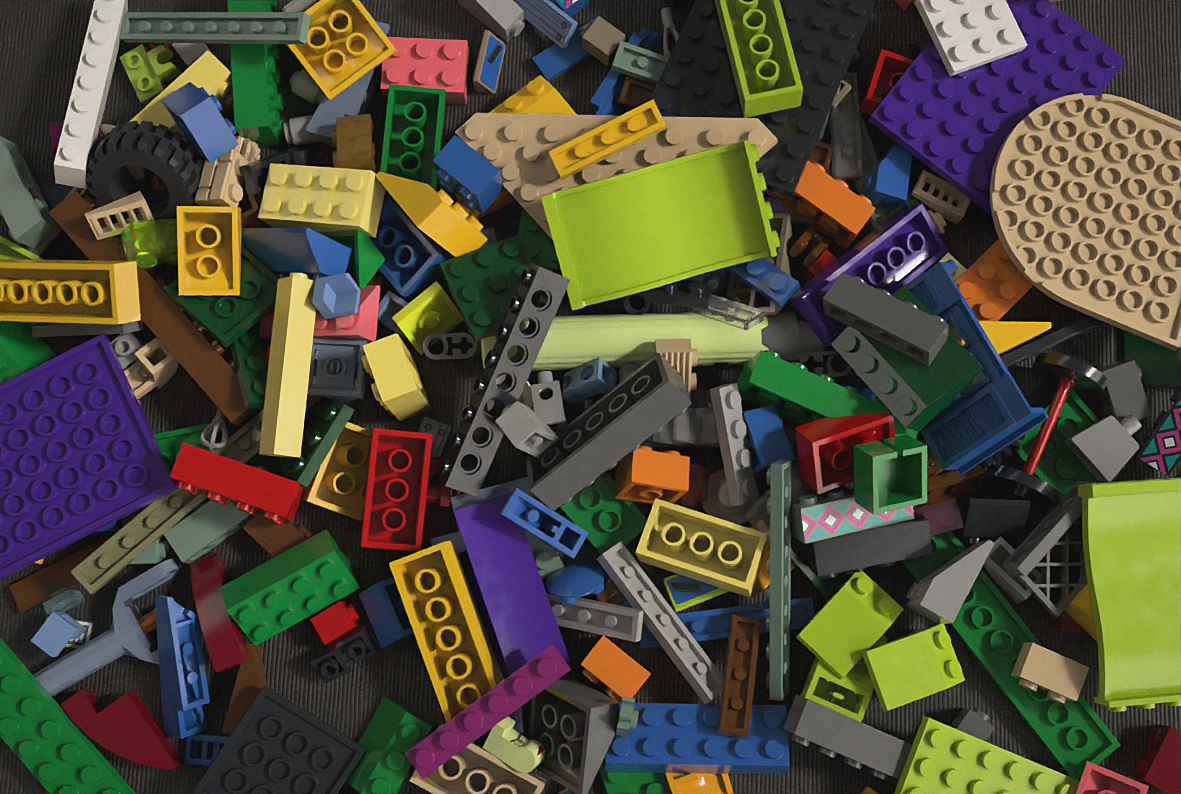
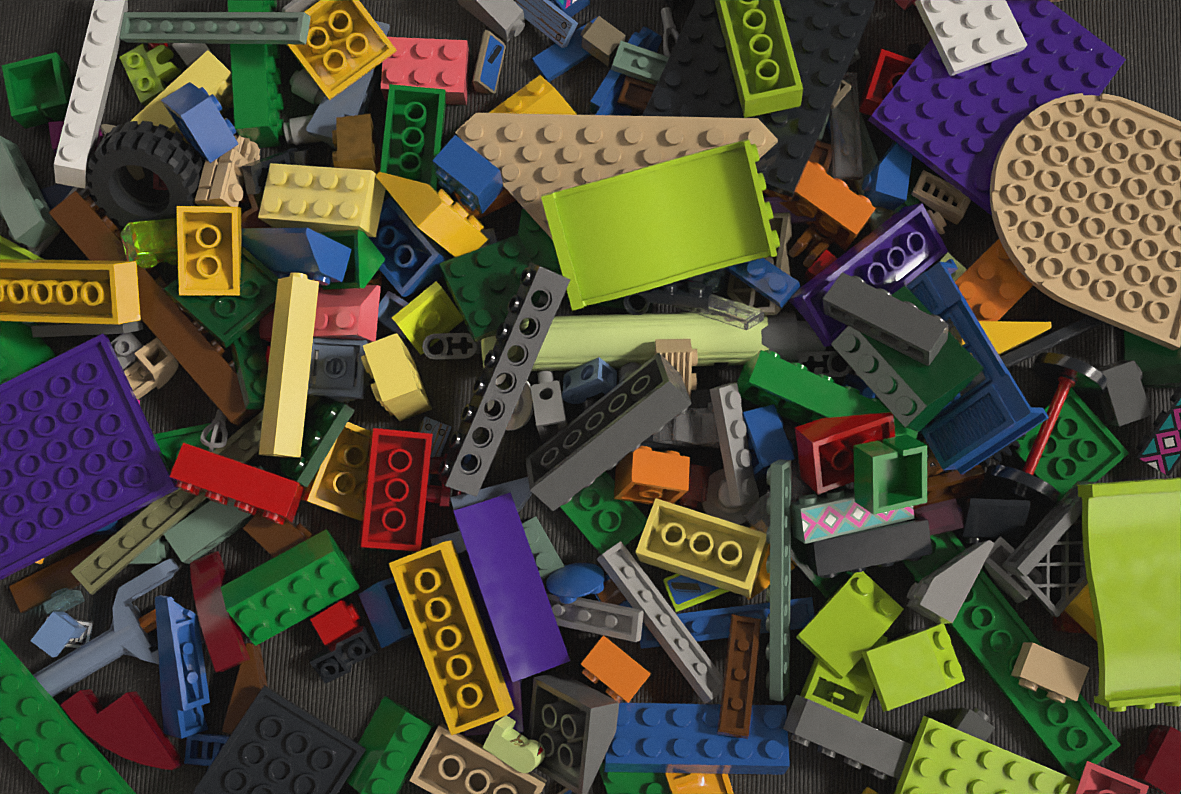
tan slope [85,191,155,240] -> none
medium blue panel [312,273,361,319] -> none
magenta plate [405,644,571,779] -> none
light grey slope [495,401,560,458] -> none
blue slope [500,488,588,559] -> none
yellow plate [549,99,667,180] -> none
sand green plate [616,696,639,738] -> none
light grey torso [1063,414,1142,483] -> none
none -> green piece [1,52,73,129]

